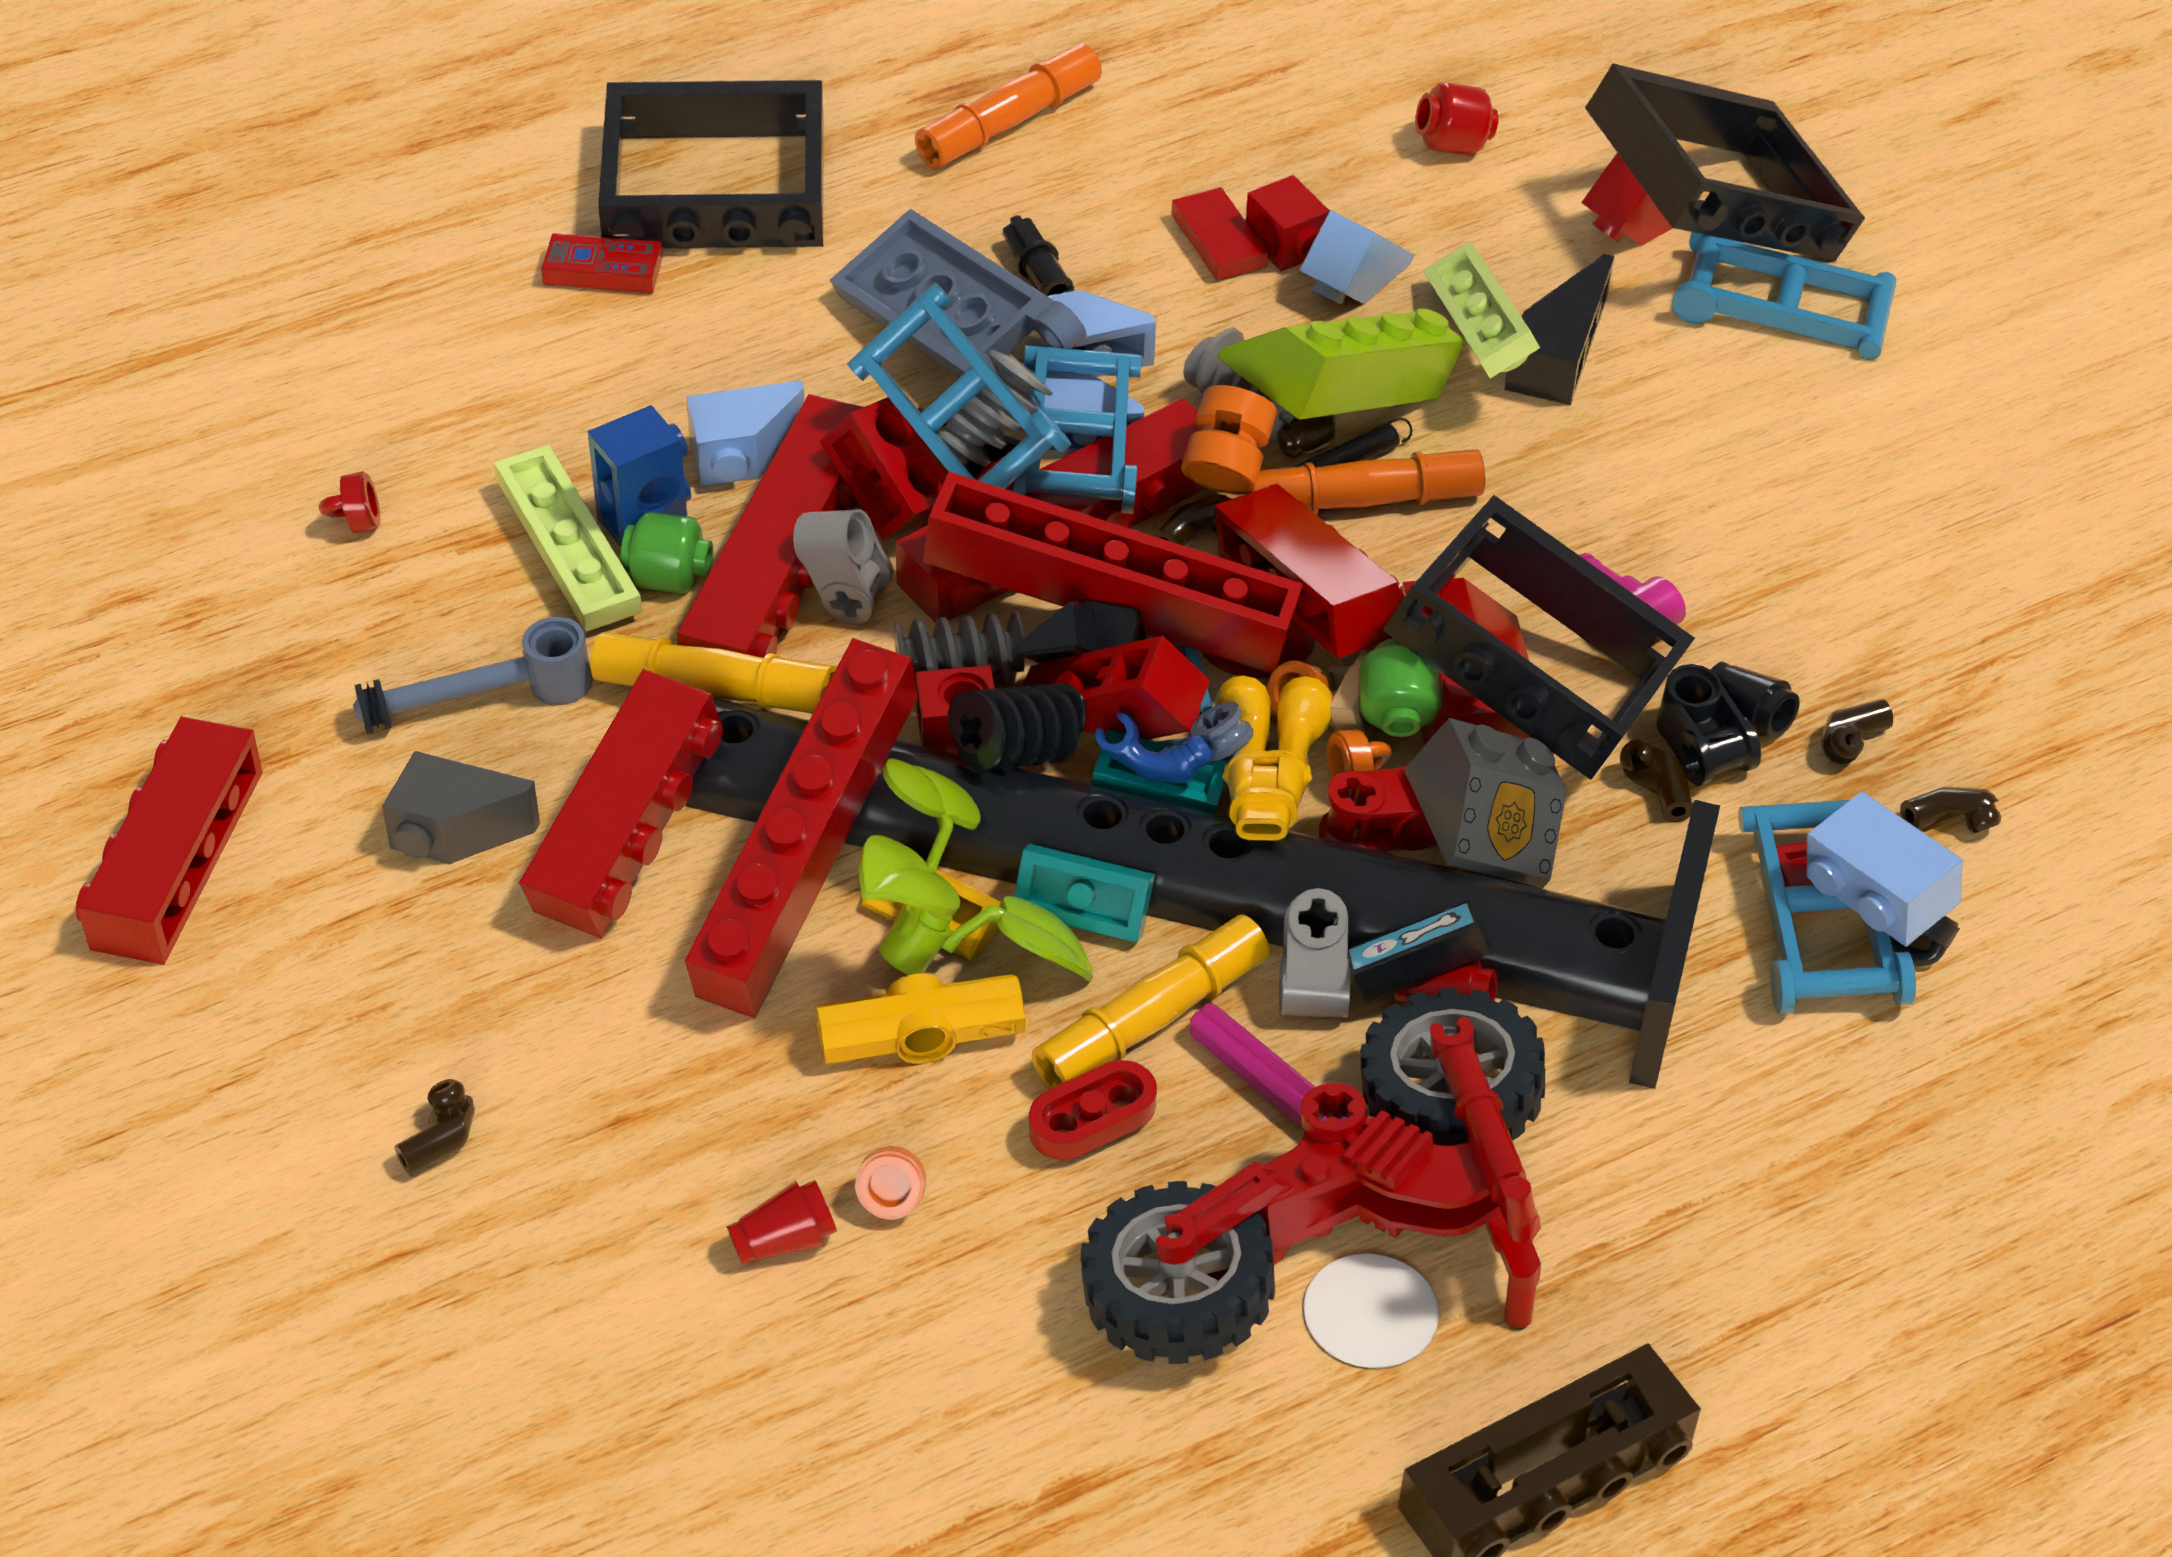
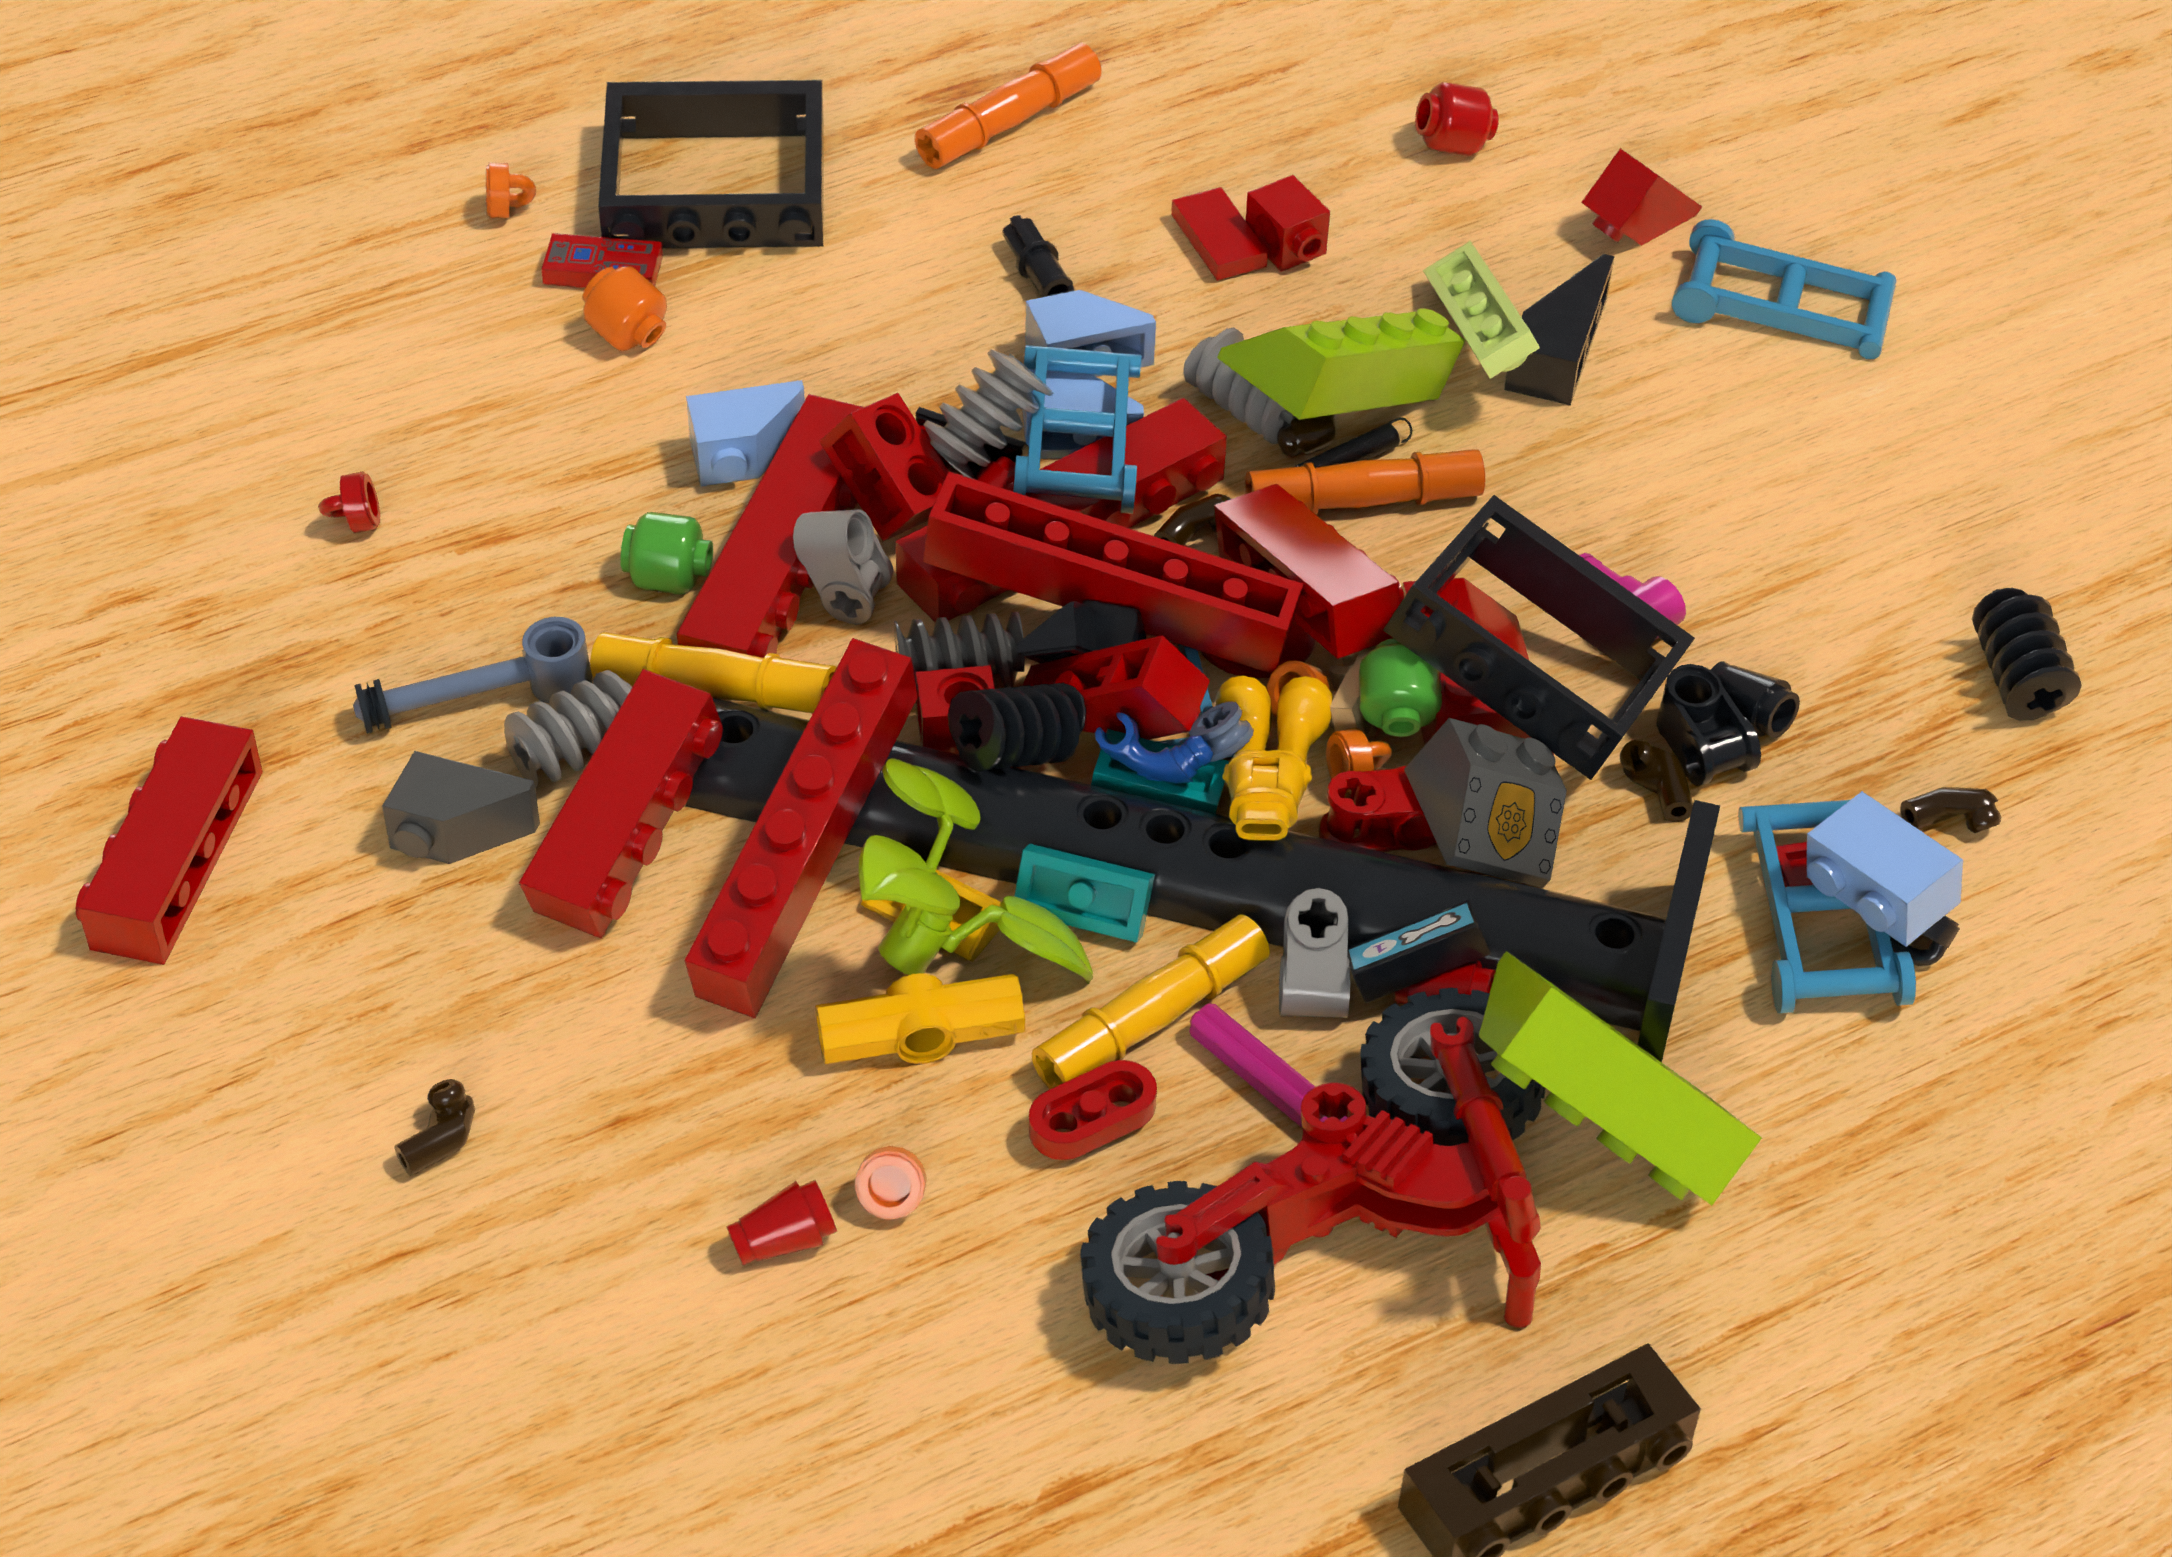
yellowish green plate [494,445,642,632] -> none
blue brick [587,405,691,548] -> none
sand blue hinge [830,209,1087,378] -> none
dark azure piece [847,282,1071,489] -> none
orange wheel [1180,385,1278,494] -> none
light blue slope [1300,210,1415,305] -> none
white sticker [1304,1253,1439,1368] -> none
black window [1585,63,1865,261] -> none
dark brown arm [1820,699,1893,764] -> none
none -> orange tile [486,163,536,218]
none -> light grey piece [504,670,632,789]
none -> orange head [582,266,667,351]
none -> lime slope [1478,951,1762,1205]
none -> black piece [1972,588,2082,721]

